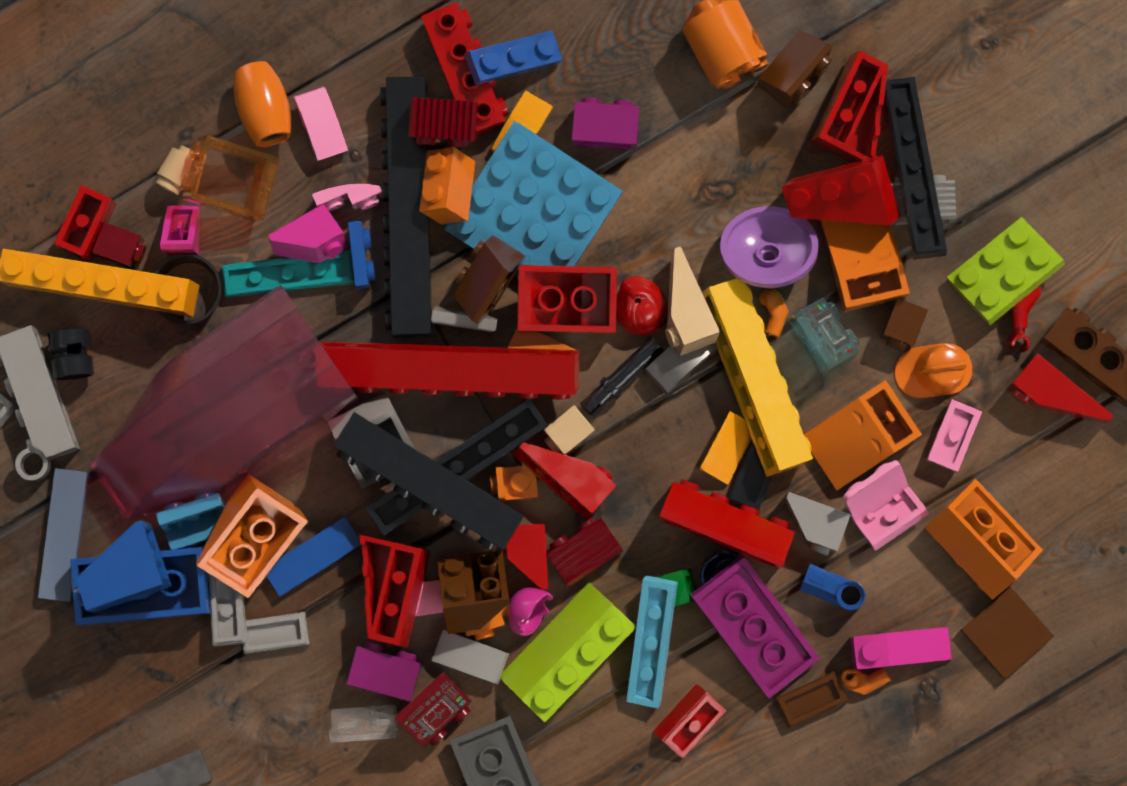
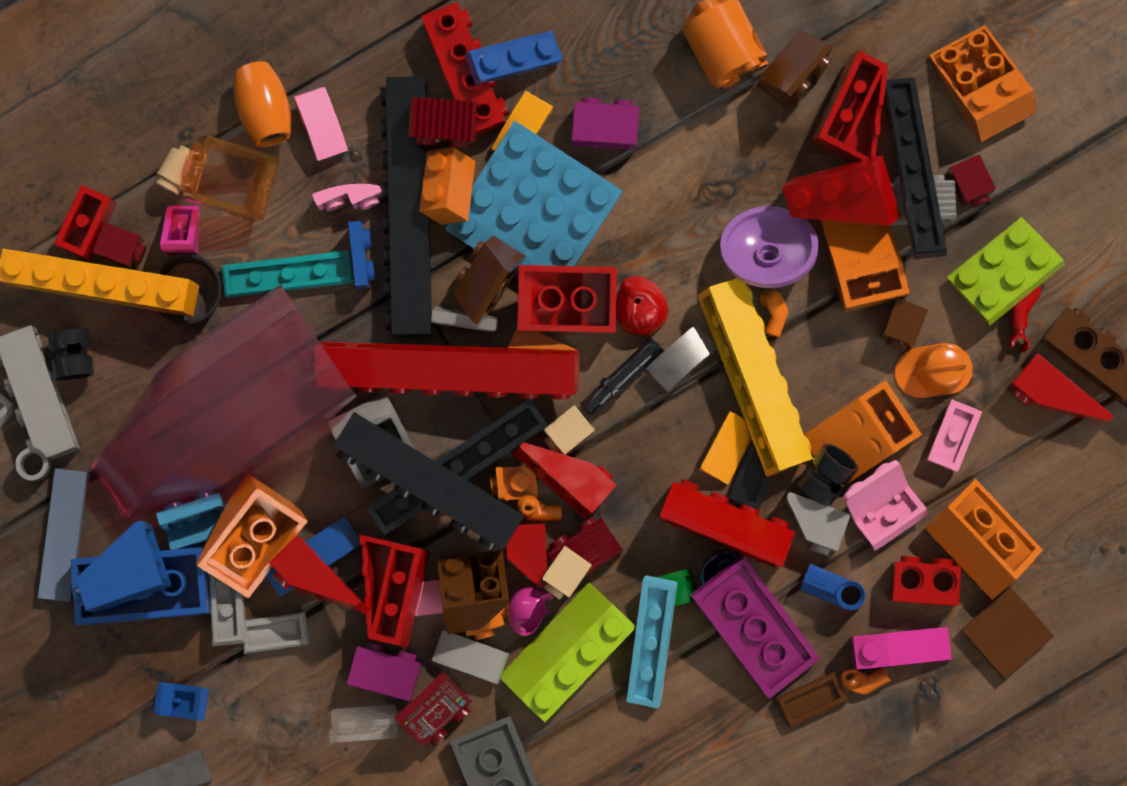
dark pink slope [268,204,347,263] -> none
red slope [653,684,726,759] -> none
tan slope [665,246,720,356] -> none
clear light blue slope [789,297,860,376] -> none
none -> blue bracket [154,682,209,721]
none -> red slope [269,535,370,614]
none -> orange arm [517,495,562,521]
none -> tan brick [542,546,592,599]
none -> black wheel [797,443,858,506]
none -> red brick [890,556,961,607]
none -> orange slope [929,25,1037,142]
none -> dark red brick [946,154,996,208]

